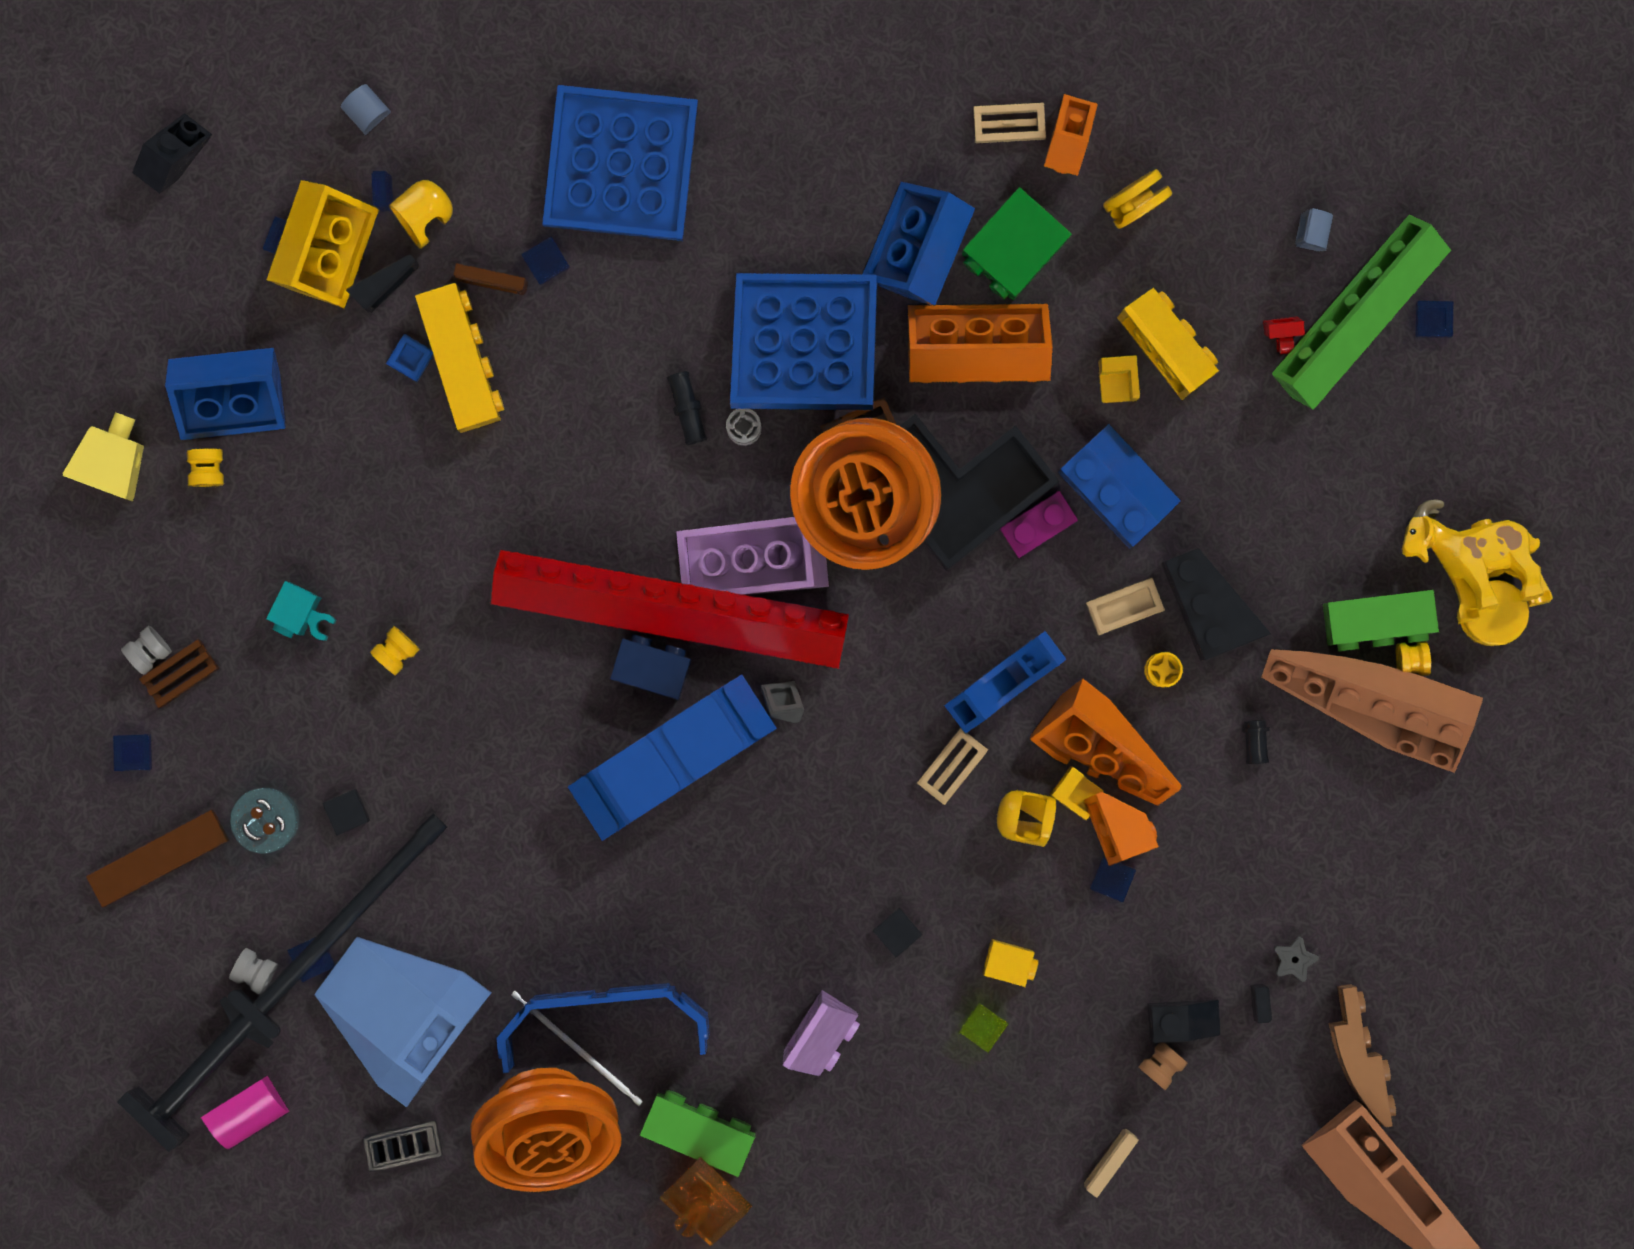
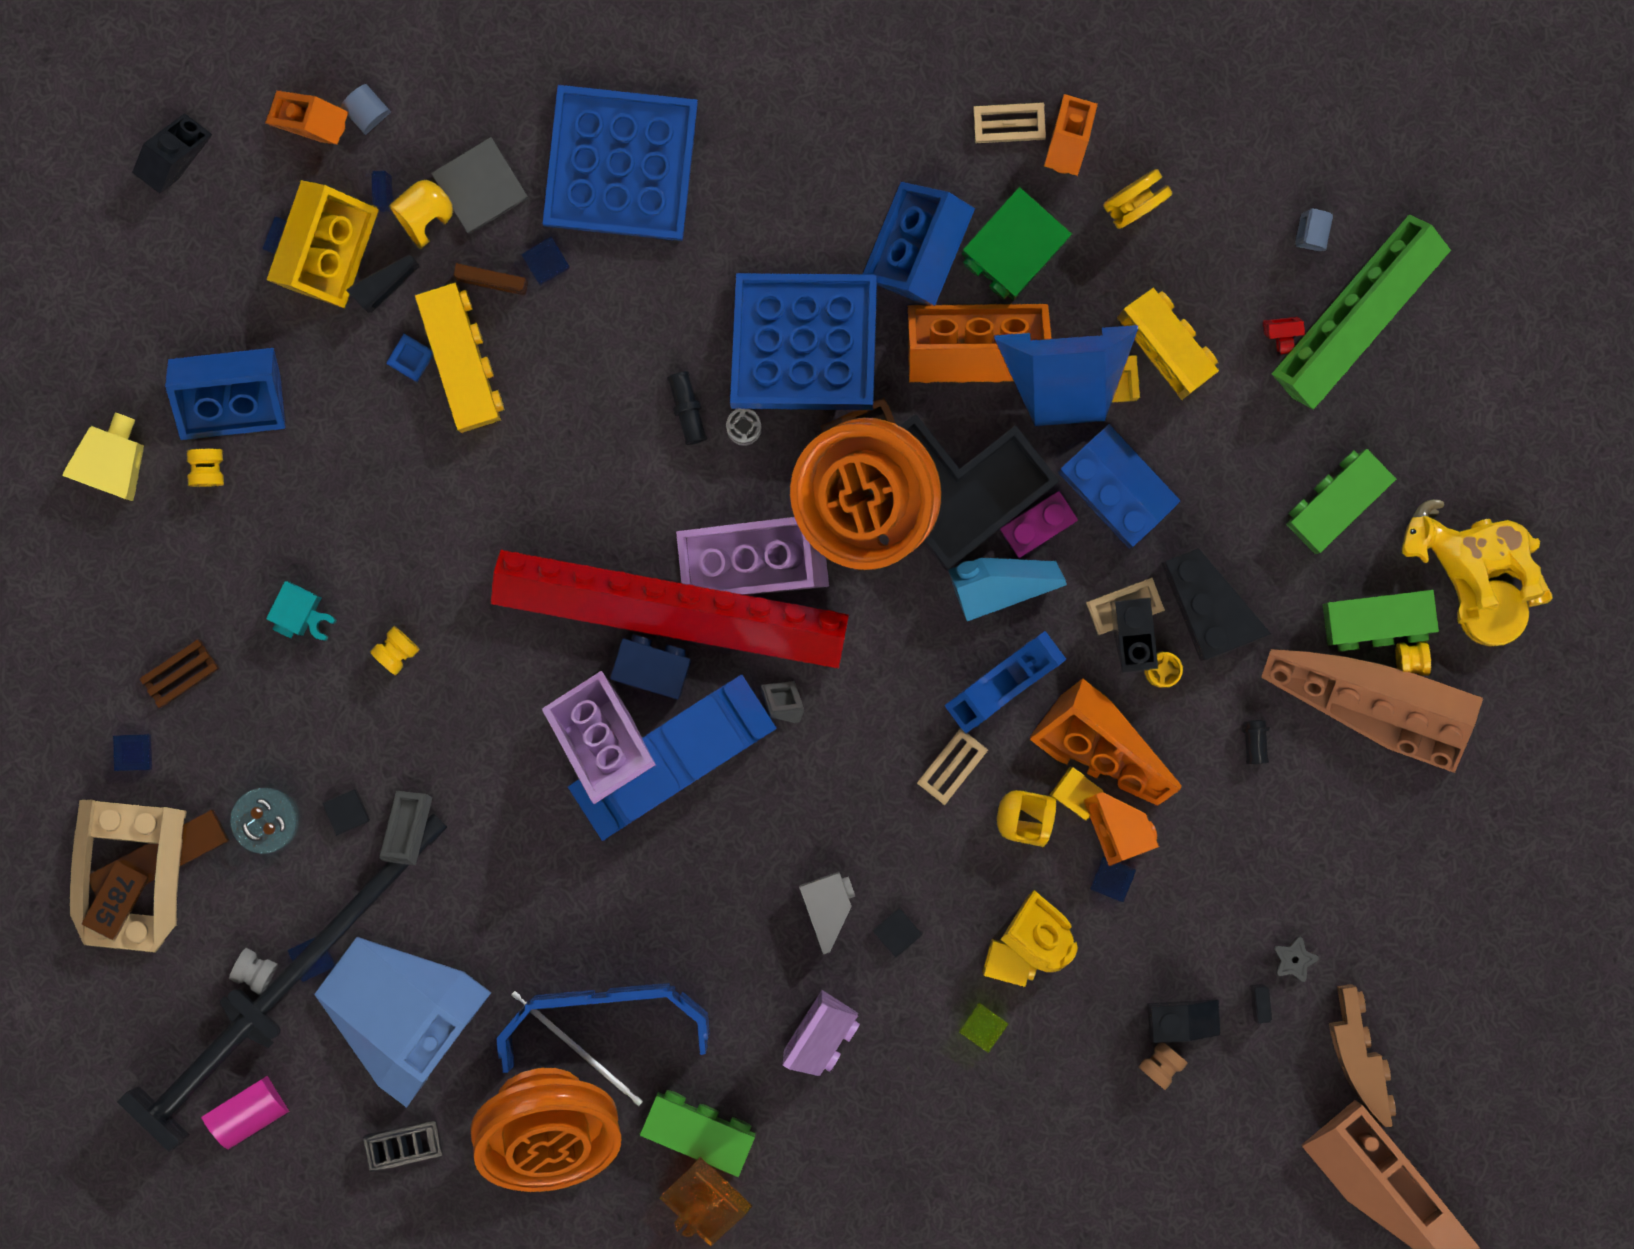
light grey wheel [121,625,172,675] -> none
tan tile [1084,1129,1139,1198] -> none
clear blue tile [1416,301,1454,338] -> none
none -> tan wedge [70,800,187,953]
none -> reddish brown tile [81,861,149,941]
none -> orange slope [265,91,348,145]
none -> dark grey tile [379,791,432,865]
none -> dark grey tile [431,137,529,234]
none -> lavender slope [542,671,656,804]
none -> light grey slope [799,872,855,954]
none -> dark azure slope [948,558,1067,621]
none -> blue wedge [994,325,1138,426]
none -> yellow tile [1001,890,1078,972]
none -> black slope [1110,598,1158,673]
none -> bright green brick [1286,449,1396,554]

